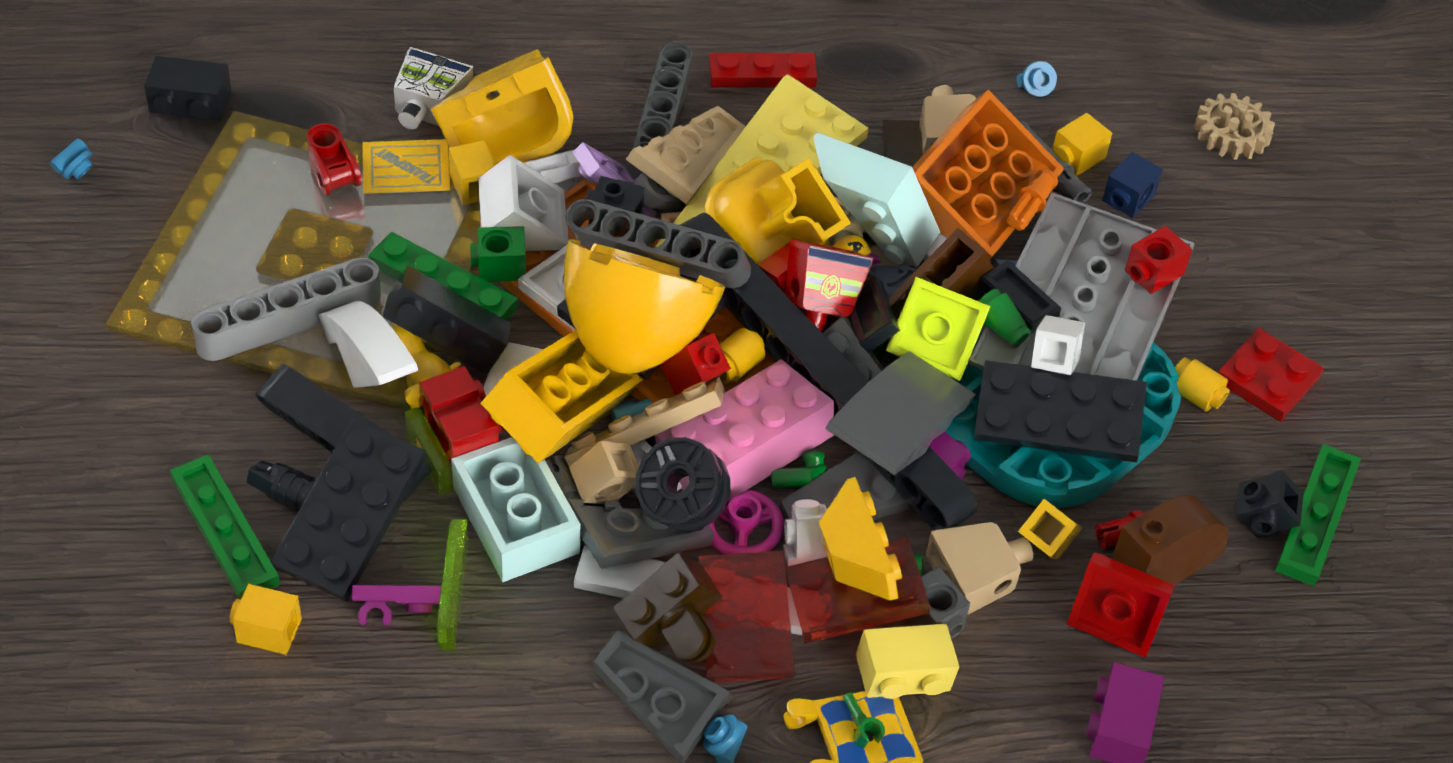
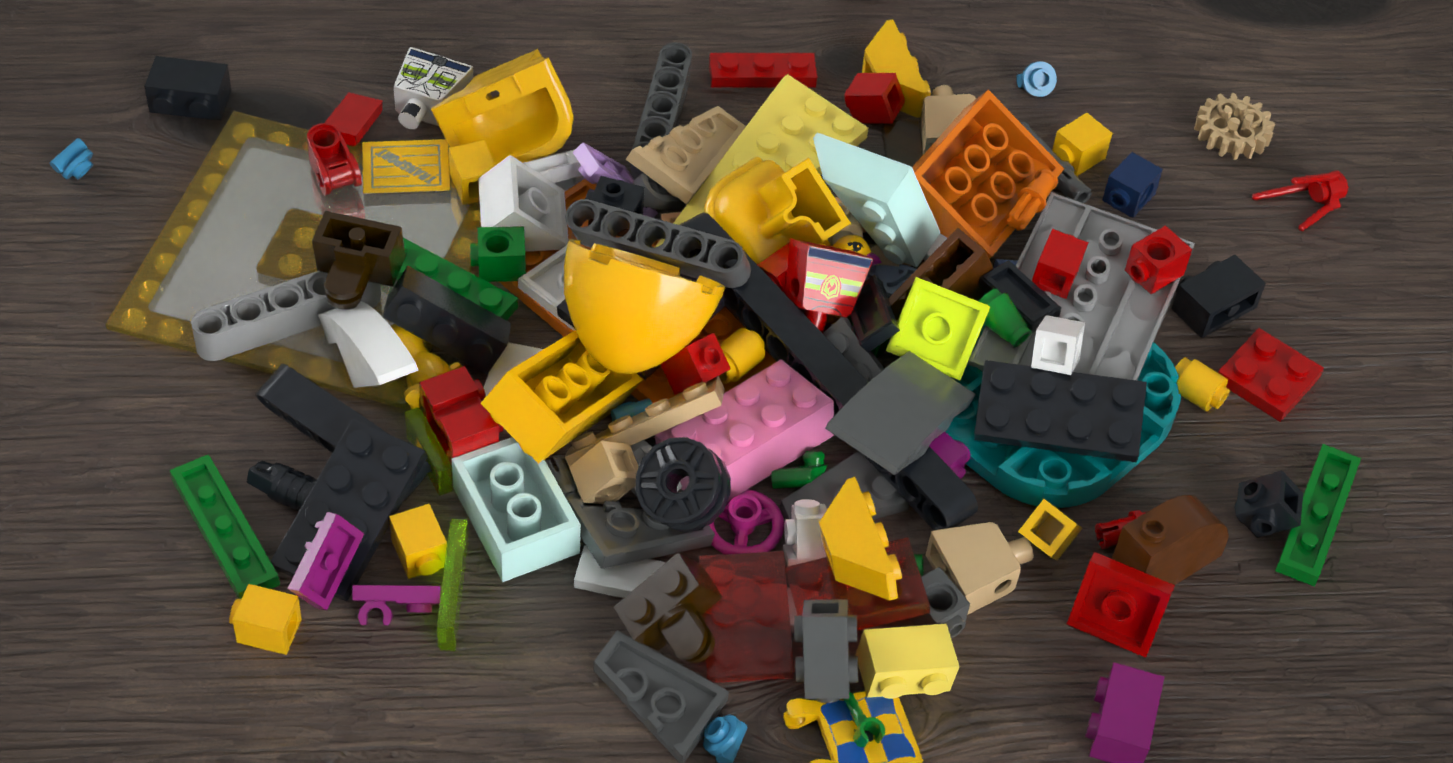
none -> magenta plate [287,512,364,611]
none -> dark brown brick [312,211,406,310]
none -> red tile [325,92,383,147]
none -> yellow brick [389,503,448,579]
none -> dark grey brick [794,599,858,703]
none -> red brick [844,73,905,124]
none -> yellow slope [862,19,931,118]
none -> red brick [1032,229,1089,299]
none -> black brick [1171,254,1266,339]
none -> red plant [1252,170,1348,231]

